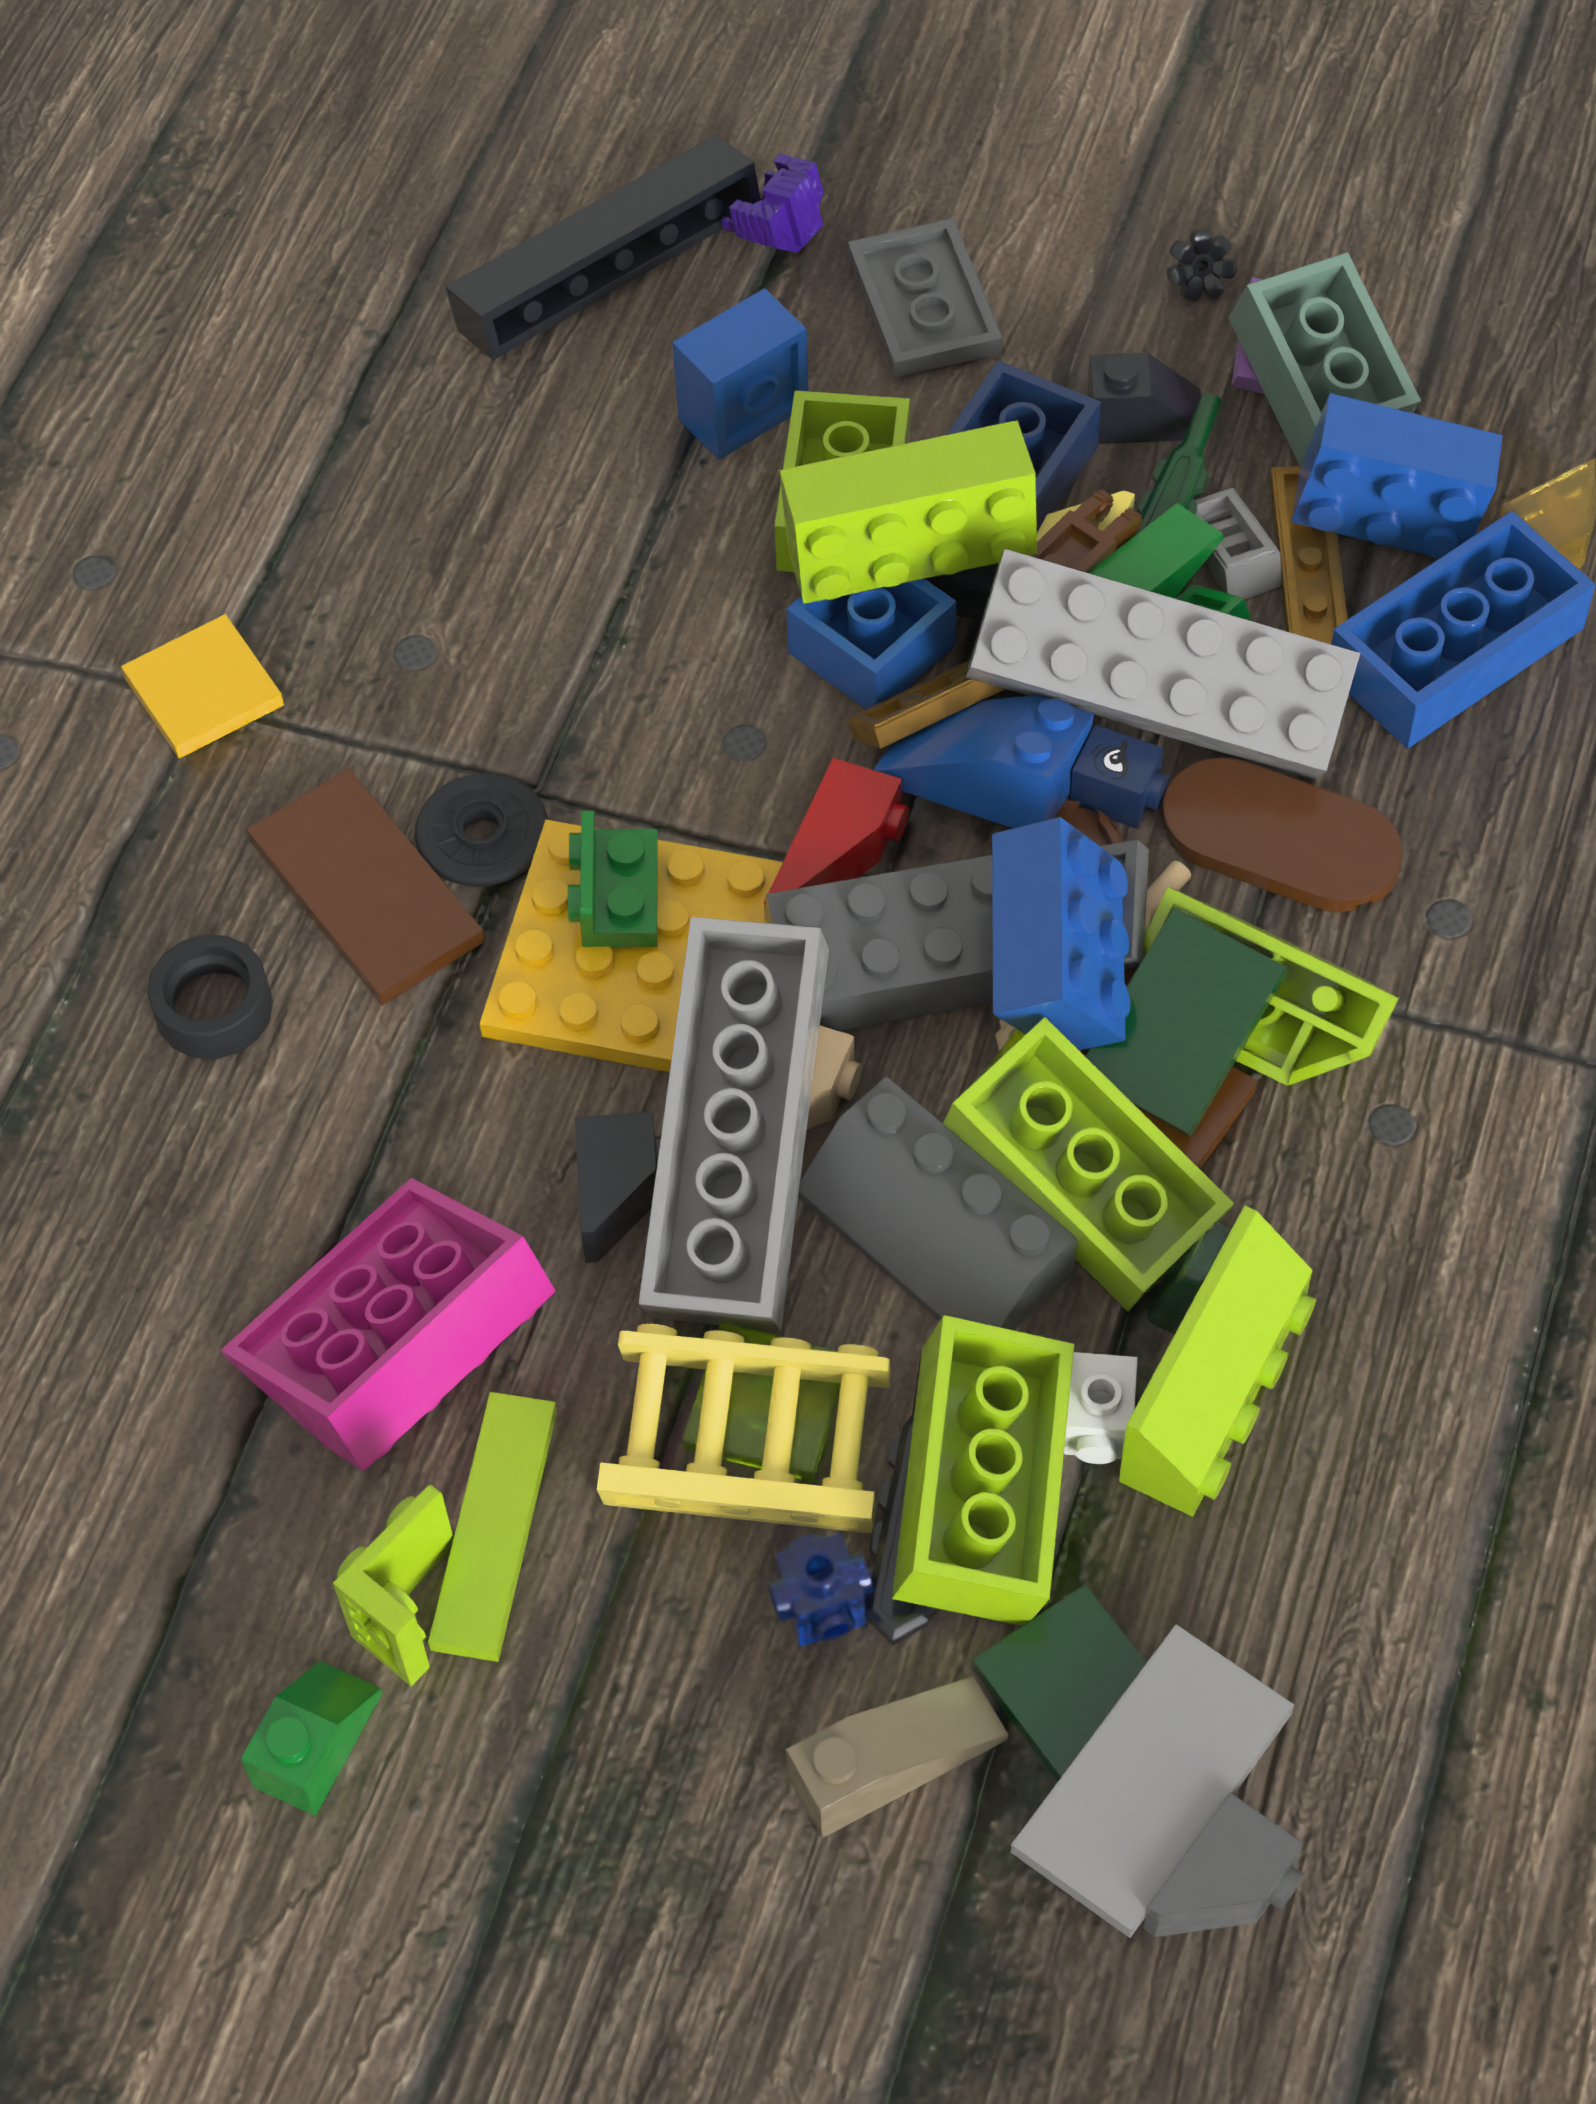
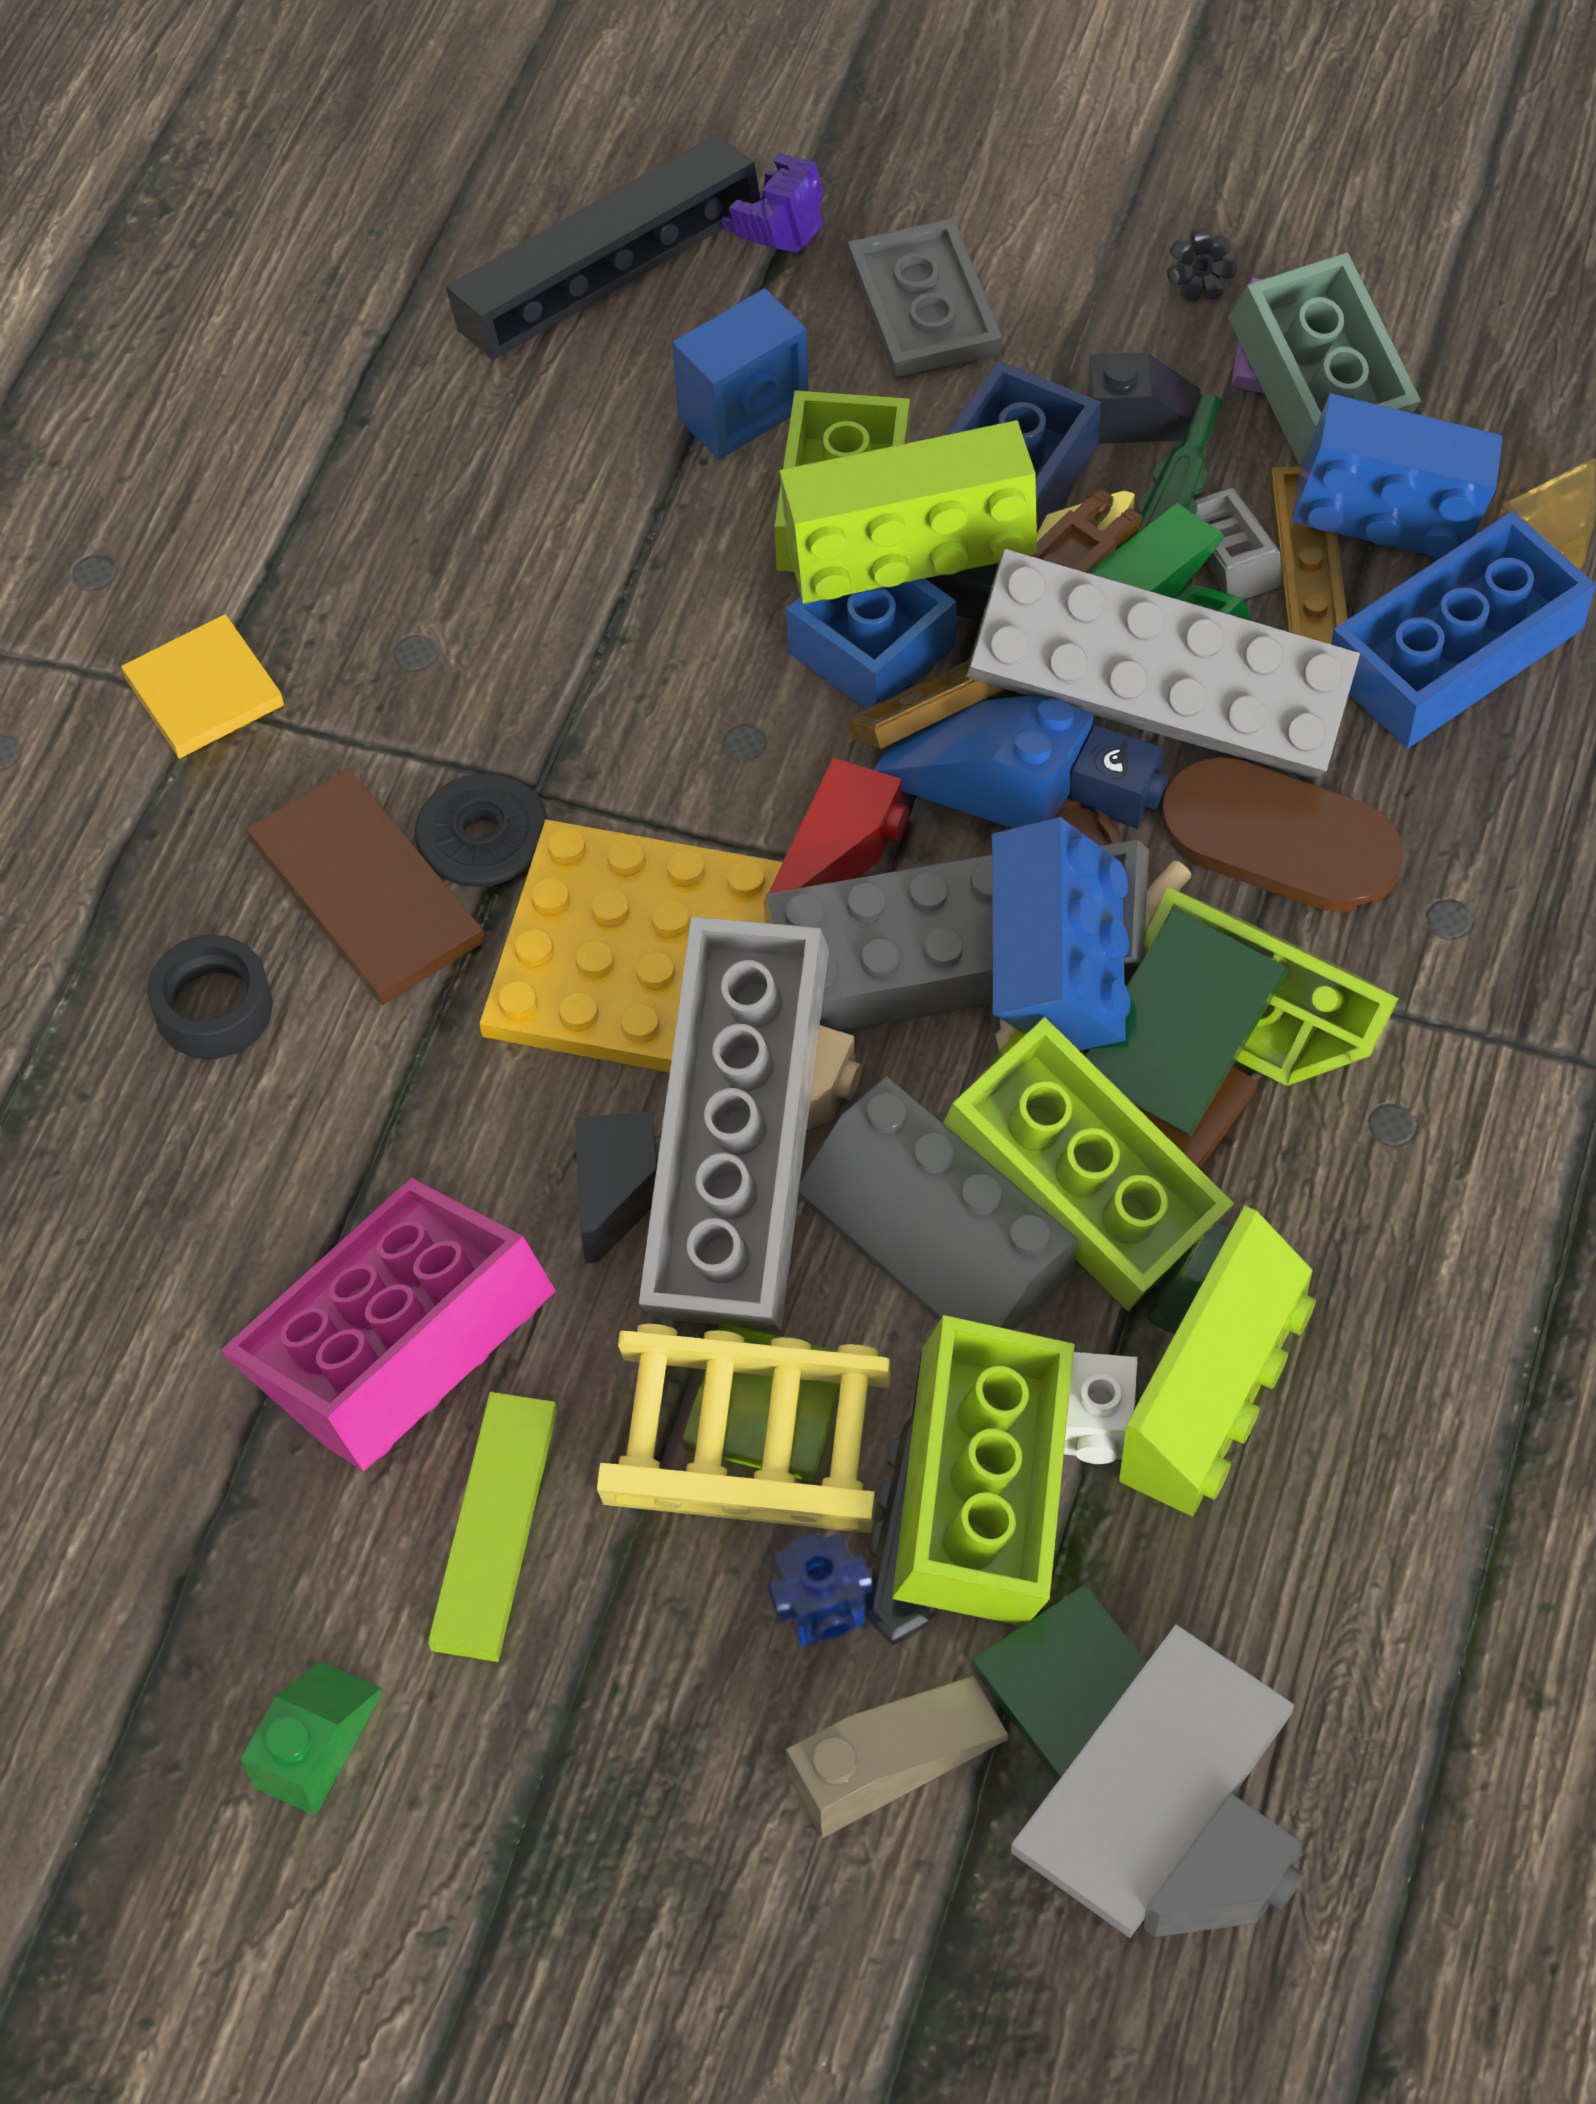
lime bracket [333,1484,454,1687] -> none
green bracket [568,810,658,947] -> none

